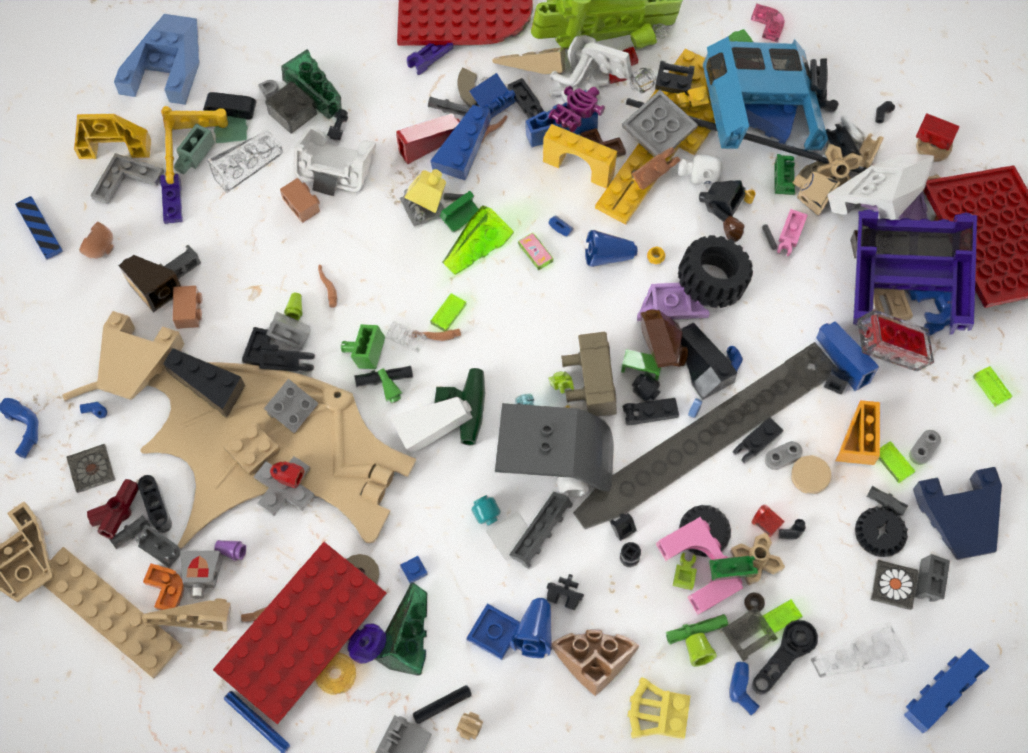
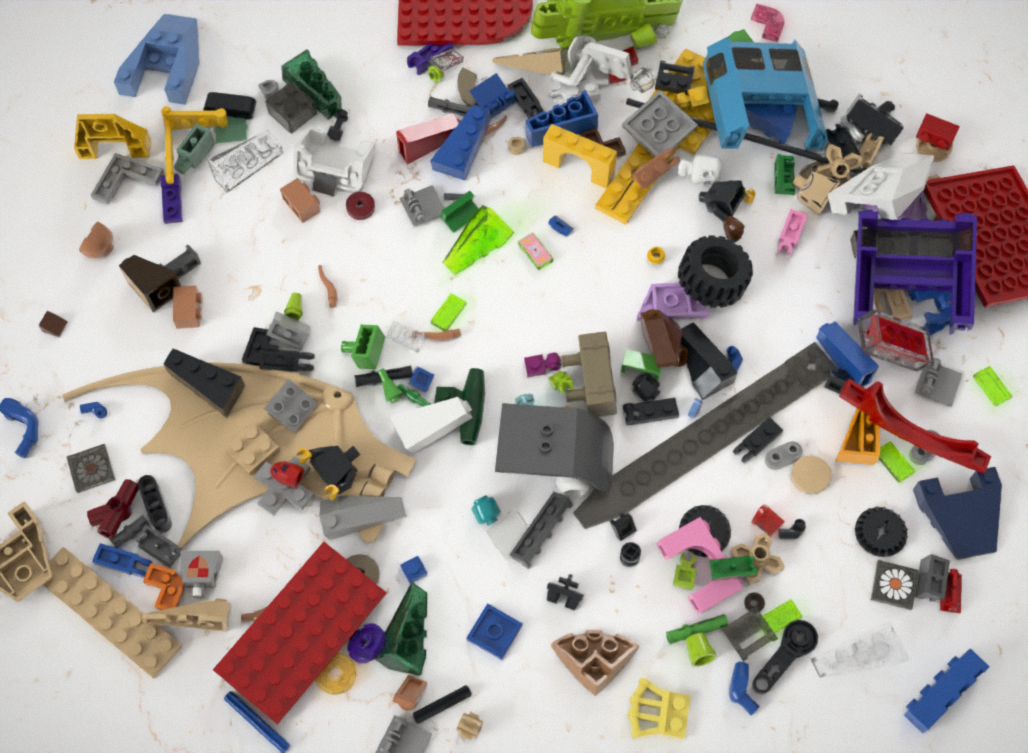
tile [15,196,63,260] -> none
tan wedge [97,311,185,400] -> none
medium lavender cone [214,540,246,561] -> none
light yellow torso [404,169,446,213] -> none
blue cone [510,598,552,659] -> none
magenta piece [549,86,605,132] -> none
blue cone [585,230,638,267] -> none
dark grey piece [762,224,777,249] -> none
black bar [810,59,818,91] -> none
black plate [816,58,828,103] -> none
dark grey pin [866,485,909,516] -> none
none -> reddish brown slope [39,311,68,337]
none -> blue hinge [92,543,153,578]
none -> black torso [296,445,361,501]
none -> light grey wedge [319,496,407,540]
none -> dark red piece [346,192,375,220]
none -> nougat tile [392,675,428,711]
none -> green bar [397,383,431,407]
none -> blue plate [408,366,434,392]
none -> lime plate [428,65,444,82]
none -> clear tile [429,49,464,72]
none -> tan tile [508,137,526,155]
none -> magenta plate [524,352,562,378]
none -> red slope [839,379,991,473]
none -> black wedge [846,93,904,145]
none -> light grey hinge [915,358,963,406]
none -> red hinge [940,569,962,614]

